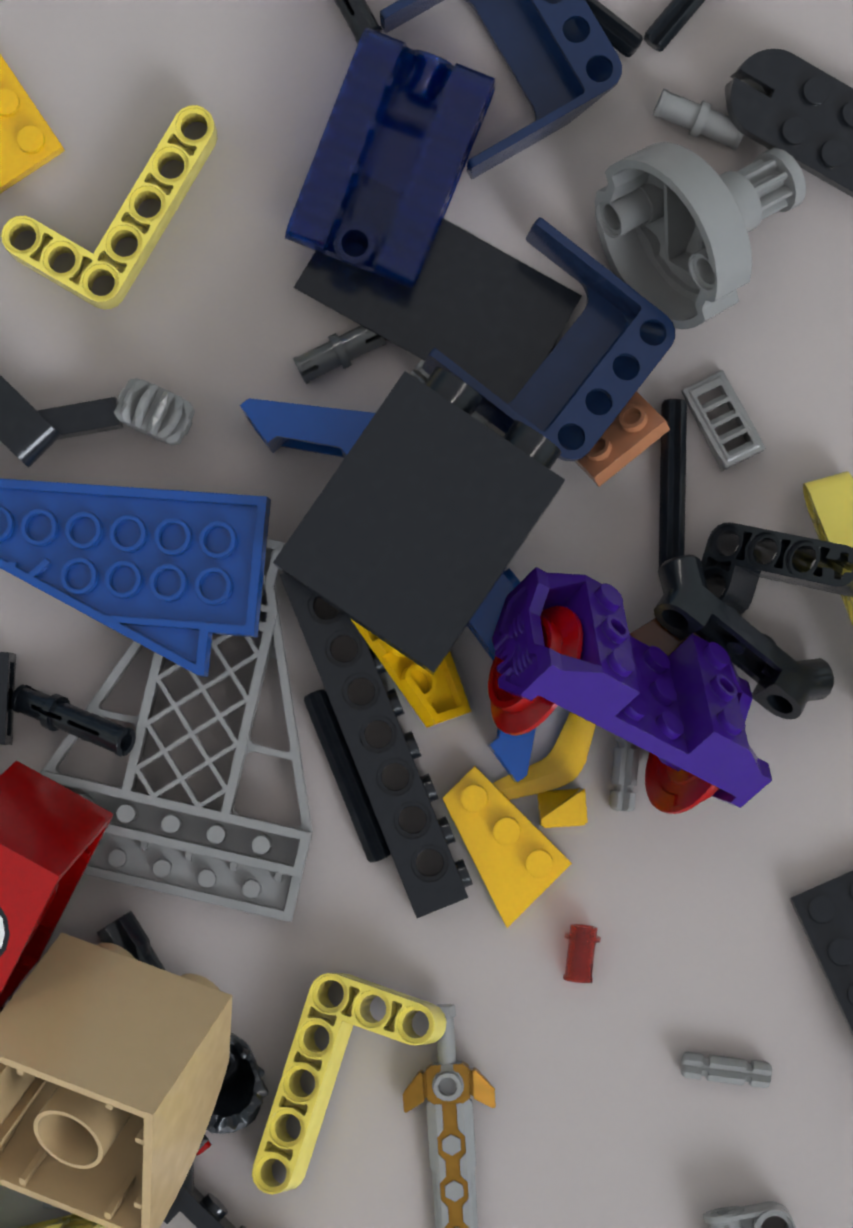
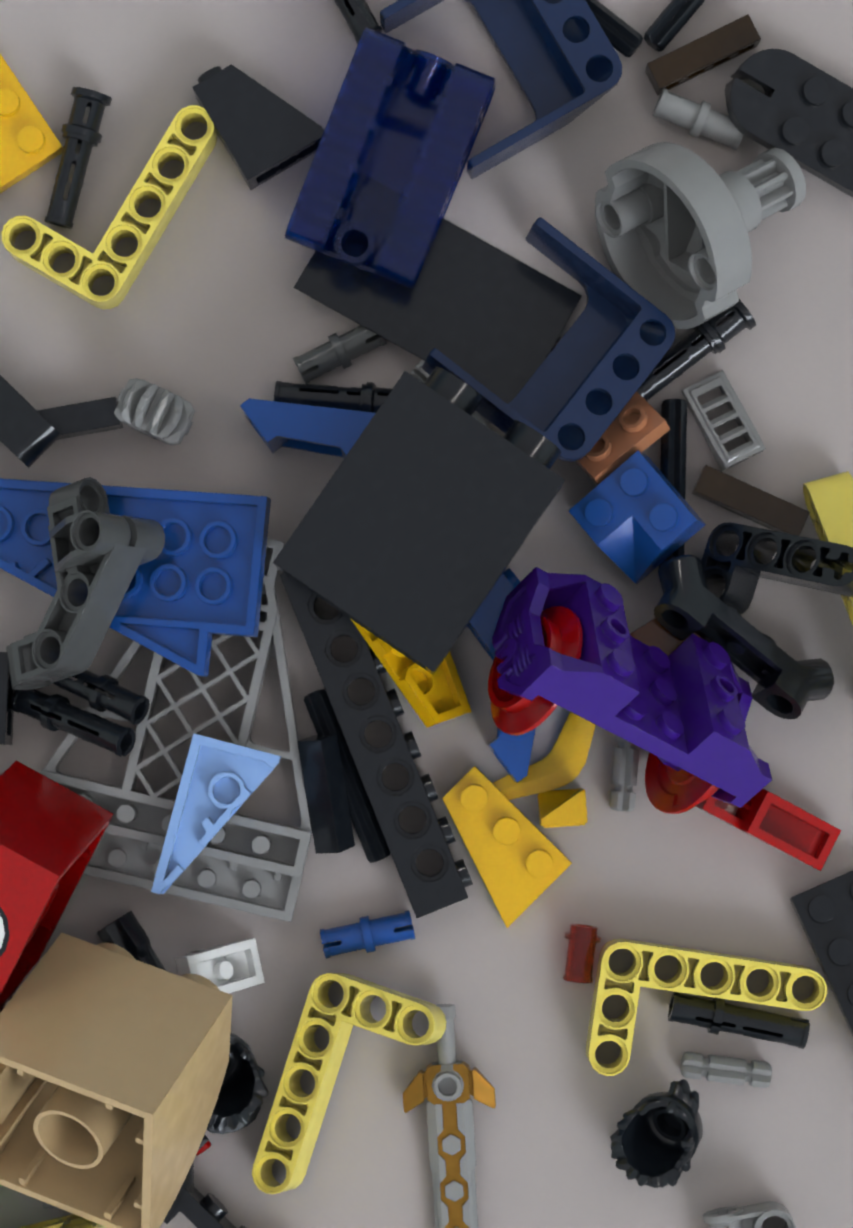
none -> dark grey connector [6,477,165,690]
none -> black pin [44,87,112,229]
none -> black pin [53,670,150,725]
none -> light blue wing [151,733,281,894]
none -> white slope [175,938,265,994]
none -> black slope [192,64,328,190]
none -> black pin [274,381,392,413]
none -> black piece [297,734,355,854]
none -> blue pin [320,910,416,959]
none -> blue slope [569,450,706,584]
none -> light yellow beam [586,939,827,1076]
none -> black hair [610,1079,703,1188]
none -> black pin [637,299,756,402]
none -> dark brown piece [645,14,761,96]
none -> black pin [668,992,810,1049]
none -> dark brown piece [691,465,810,536]
none -> red slope [695,789,841,871]

